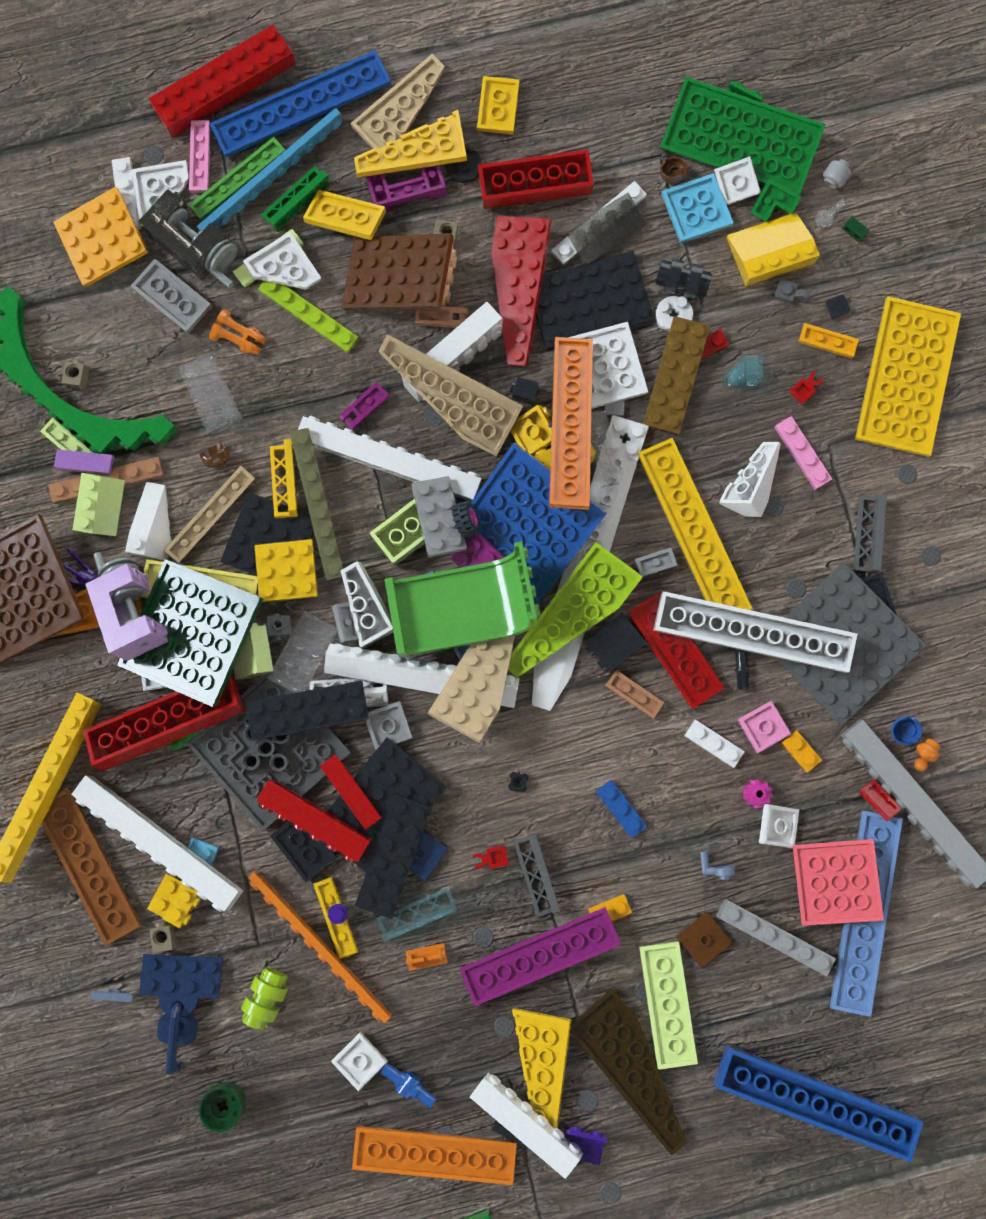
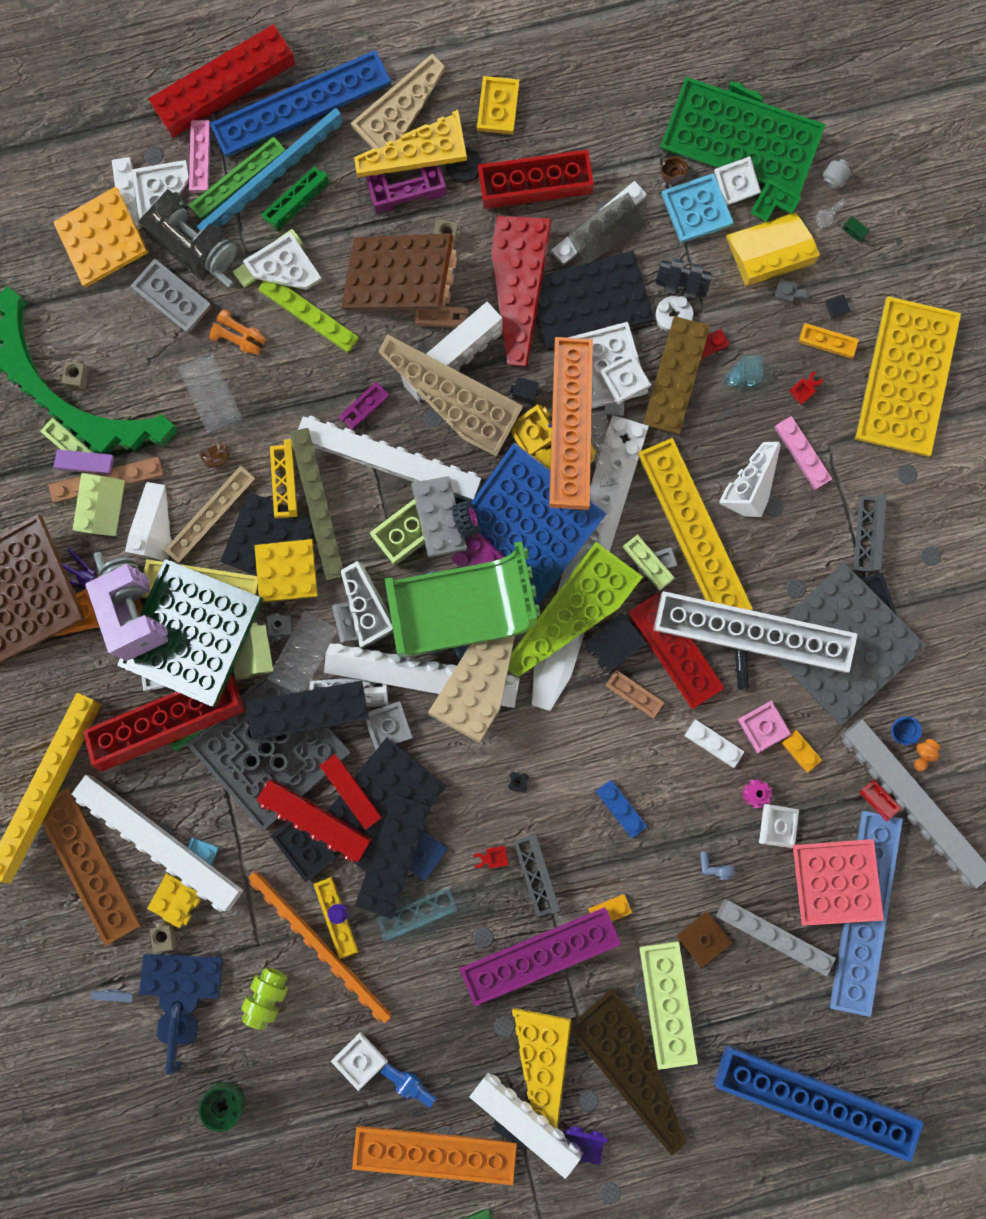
yellow plate [303,190,386,240] -> none
orange hinge [405,943,448,971] -> none
none -> white plate [599,353,651,404]
none -> yellowish green tile [622,534,675,591]

